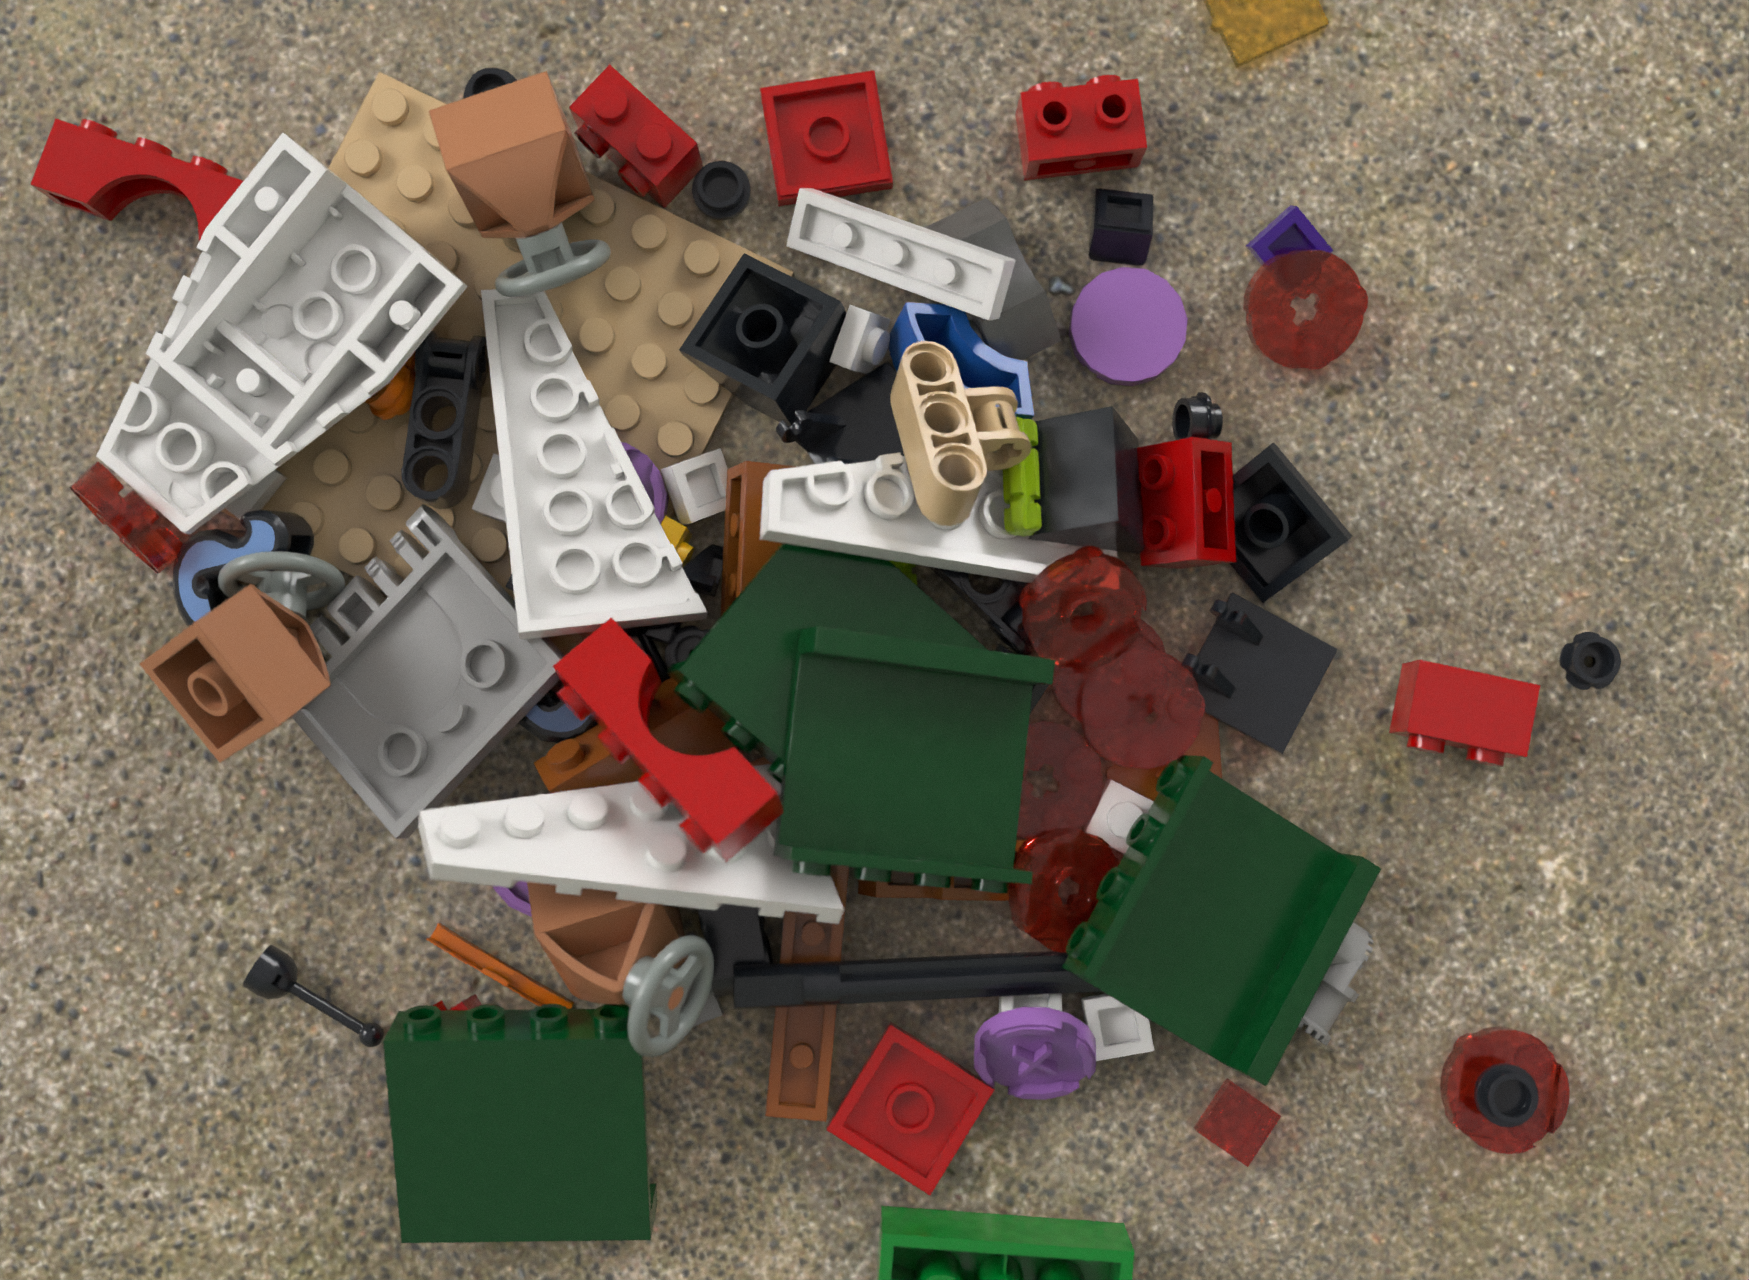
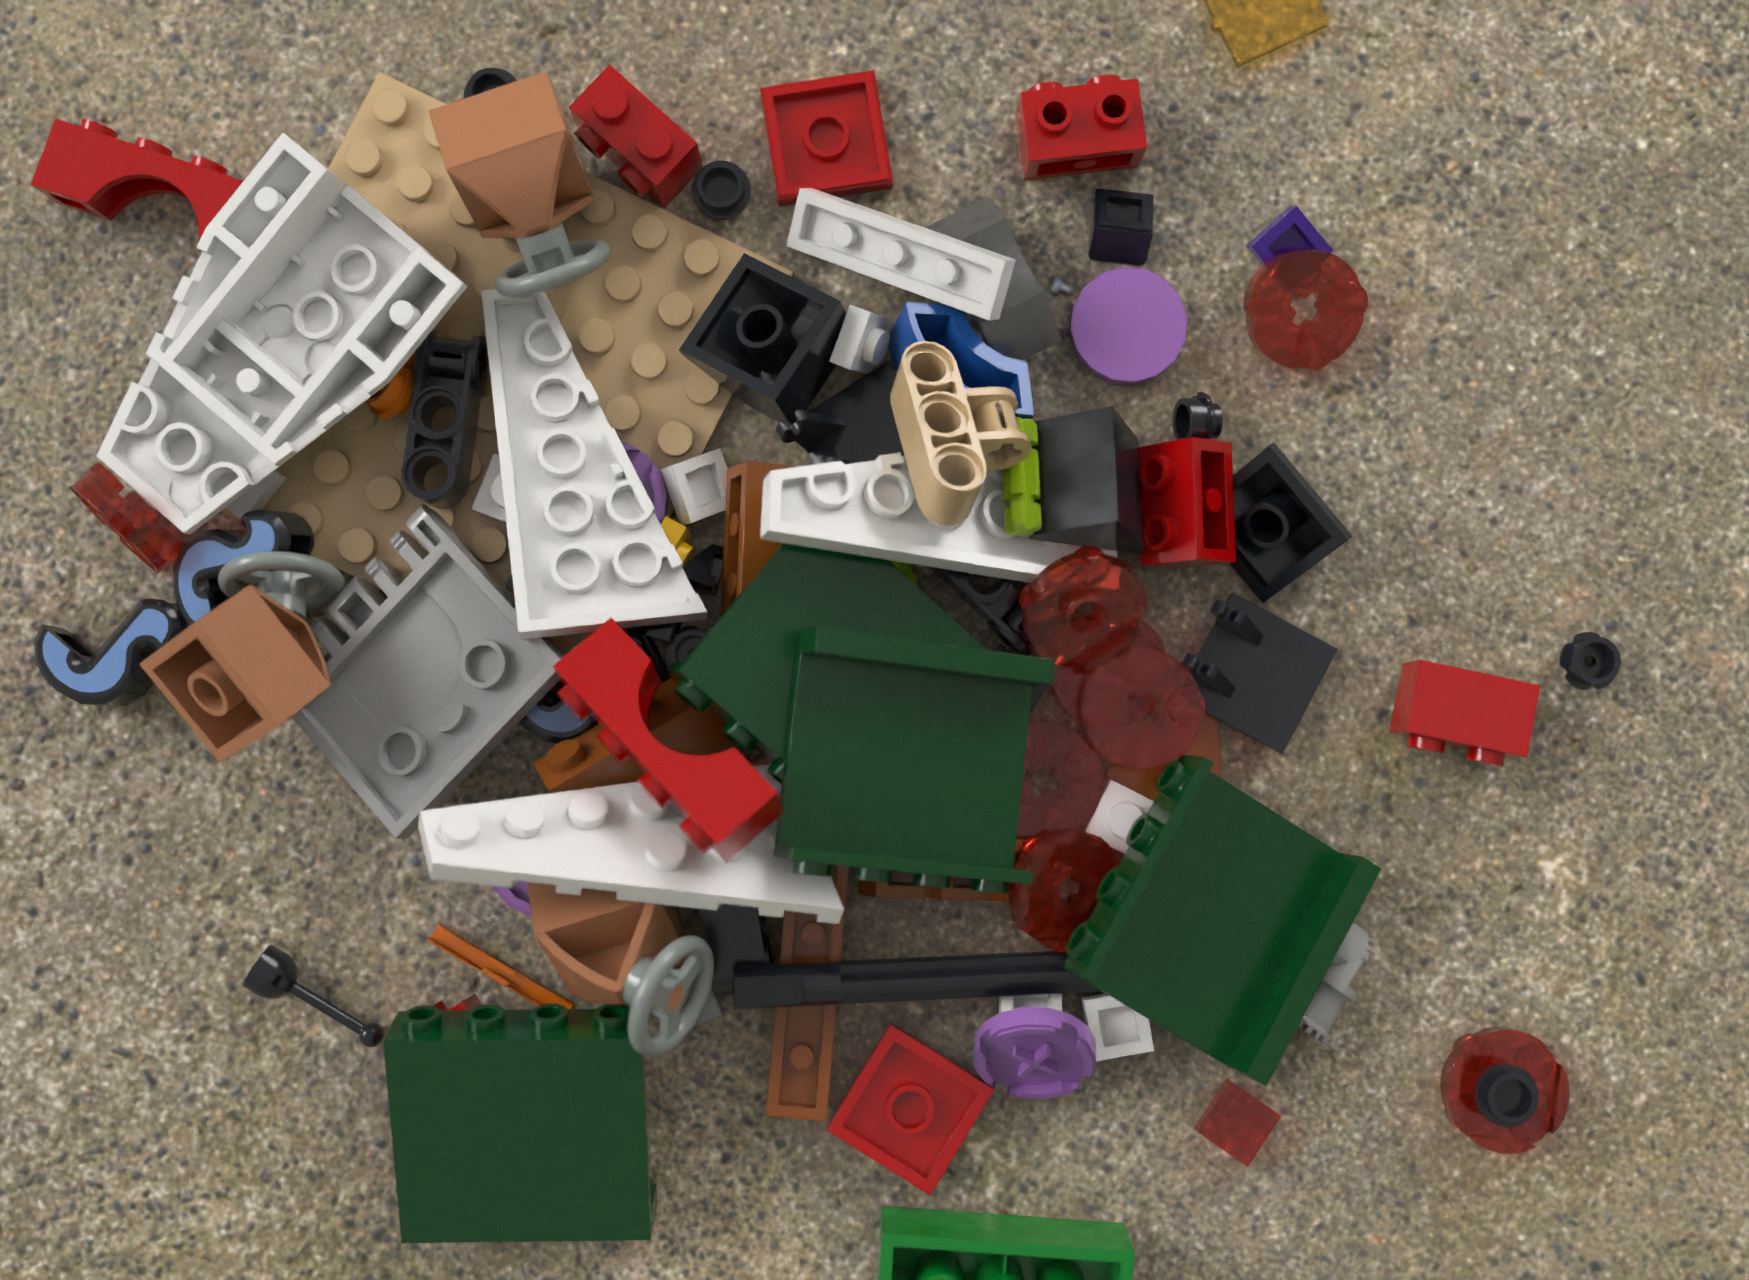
none -> black animal [34,599,188,706]

